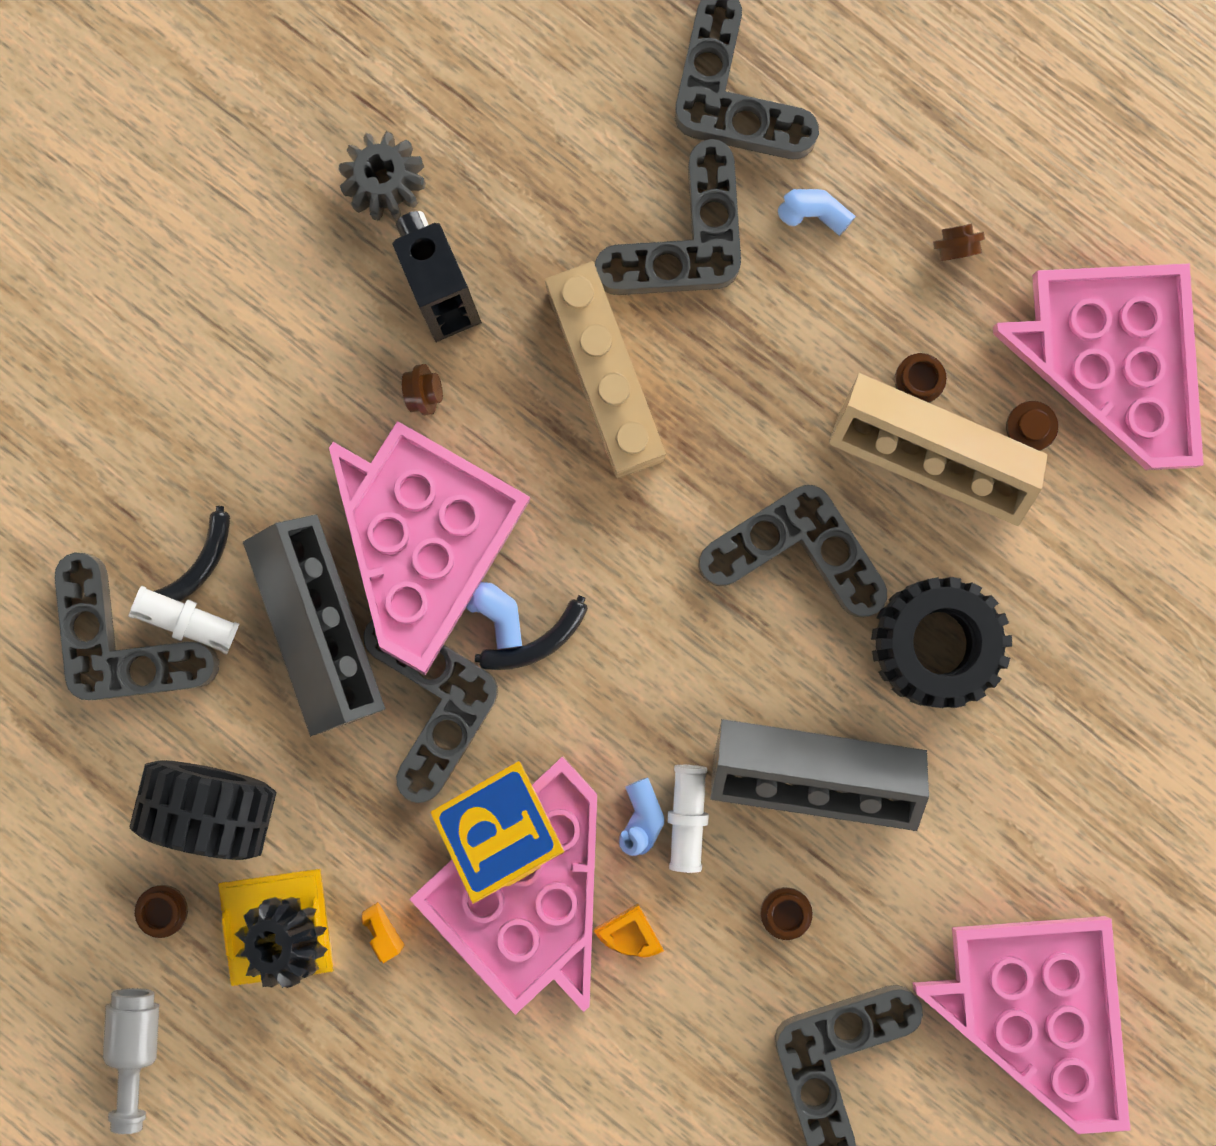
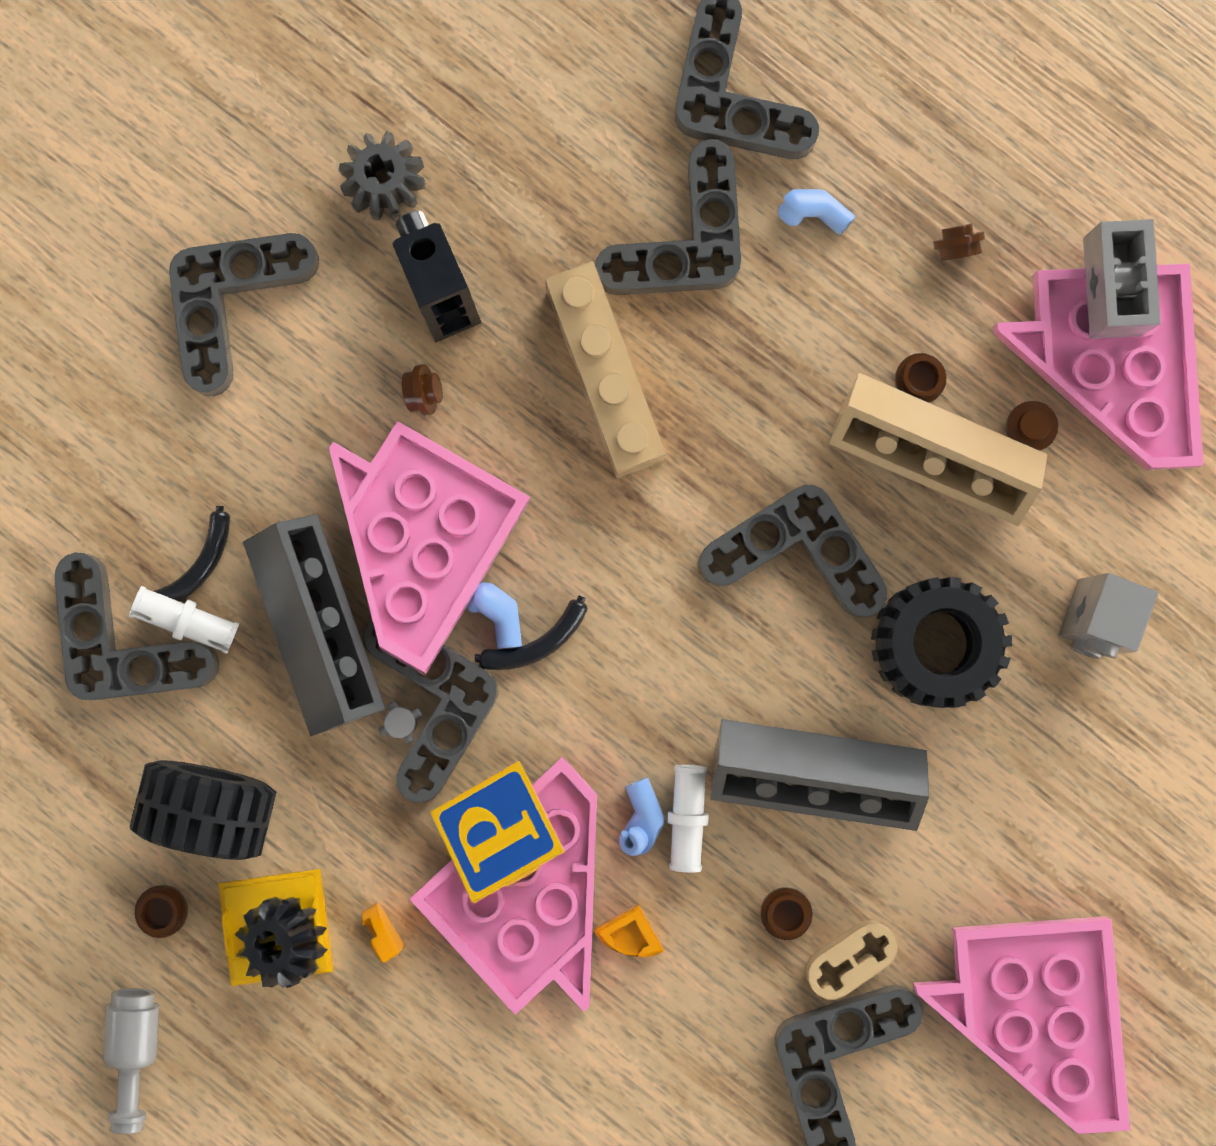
none -> dark grey beam [169,233,319,396]
none -> light grey piece [379,701,422,744]
none -> tan beam [806,920,898,1000]
none -> light grey brick [1058,573,1159,659]
none -> light grey brick [1083,219,1161,339]

